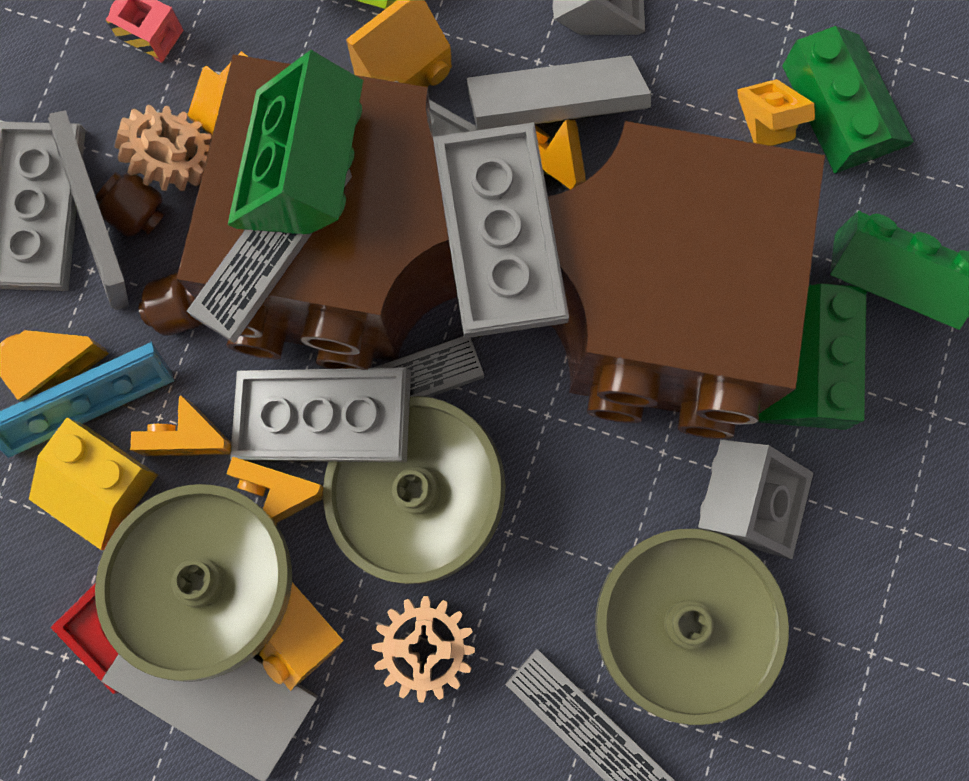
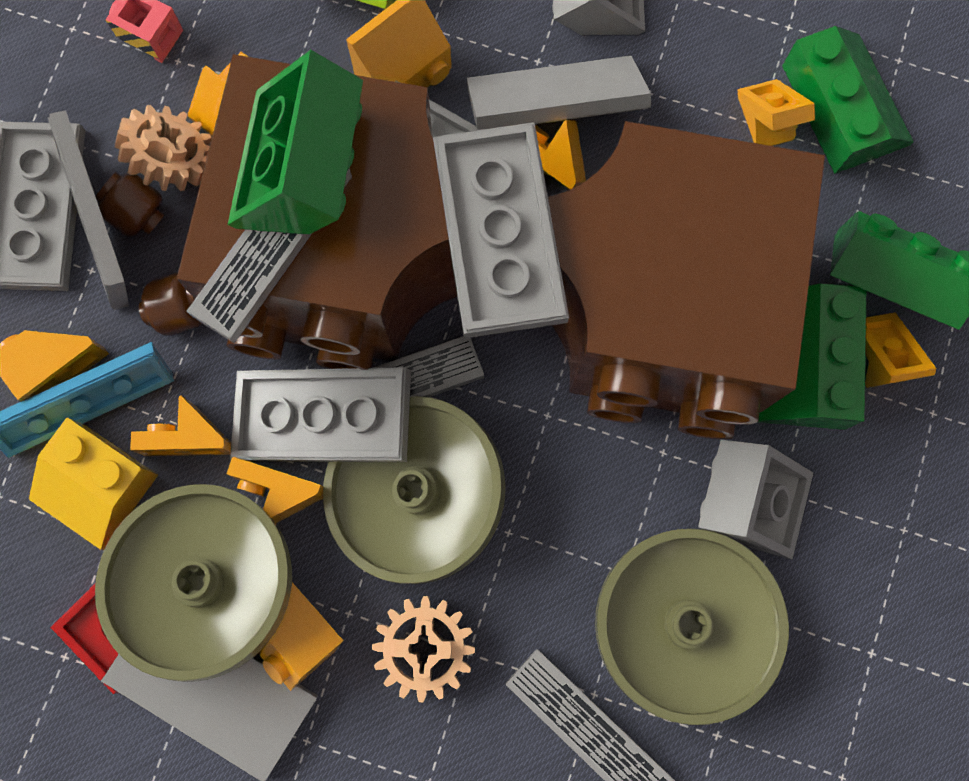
none -> light orange slope [865,312,937,388]

